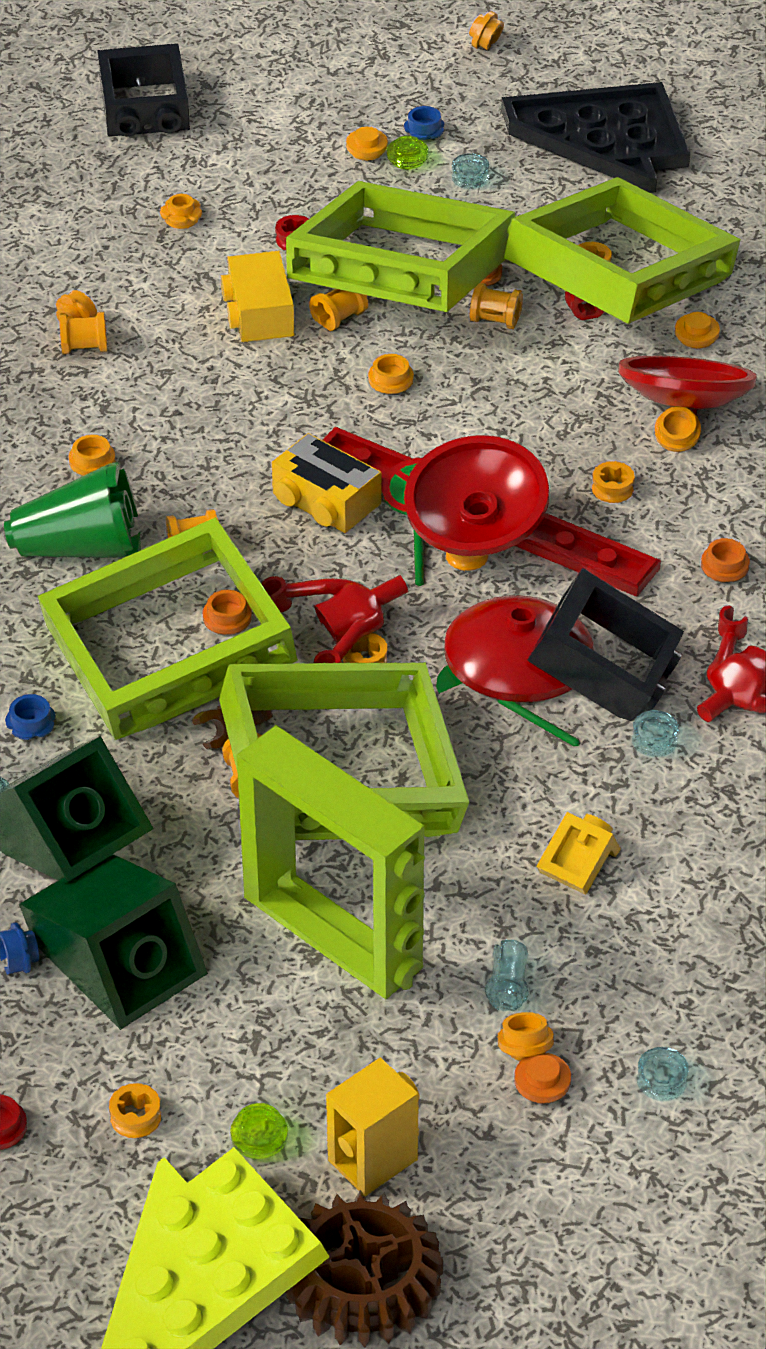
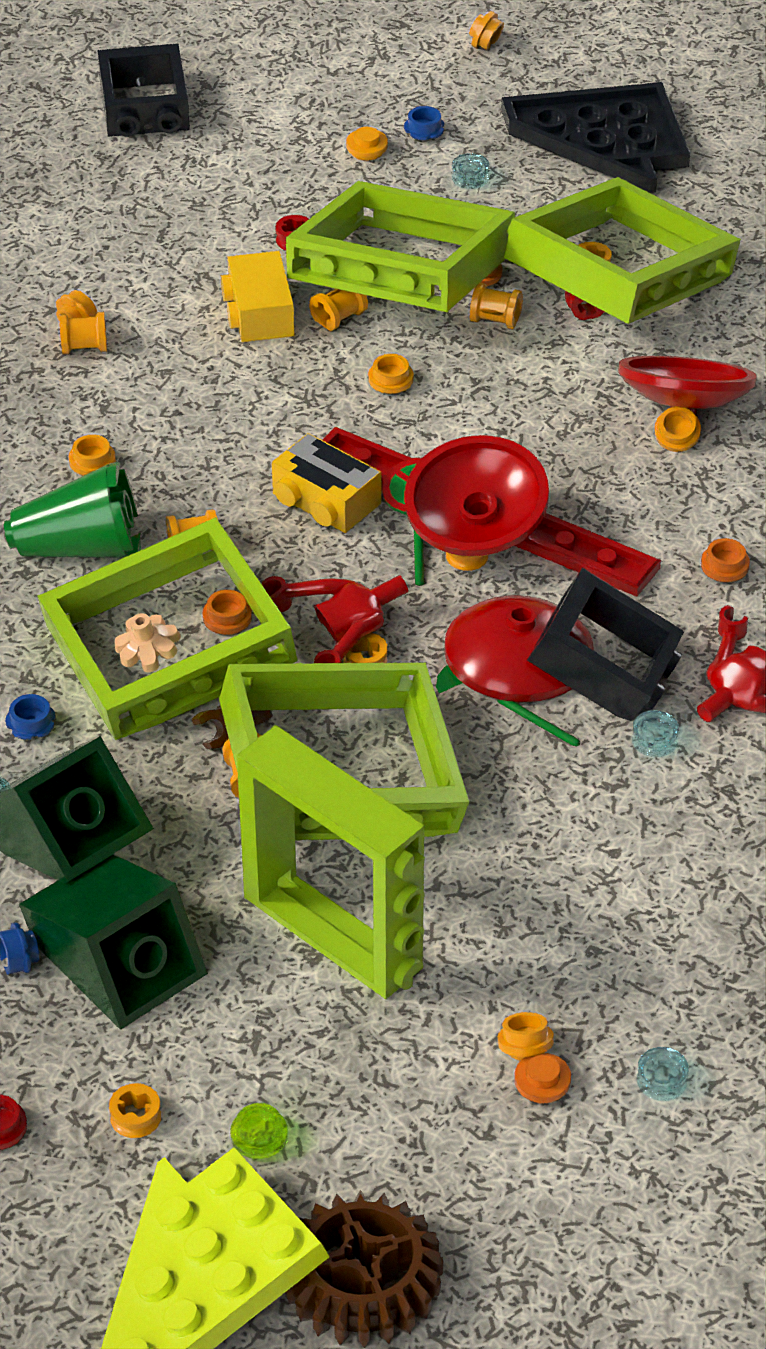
light orange plate [160,194,202,229] -> none
yellow brick [326,1057,420,1196] -> none
clear neon green plate [387,135,429,170] -> none
clear light blue pin [485,939,529,1011] -> none
yellow bracket [536,812,621,895] -> none
light orange bush [592,461,635,503] -> none
light orange plate [675,312,720,349] -> none
none -> light nougat plant [115,613,181,672]

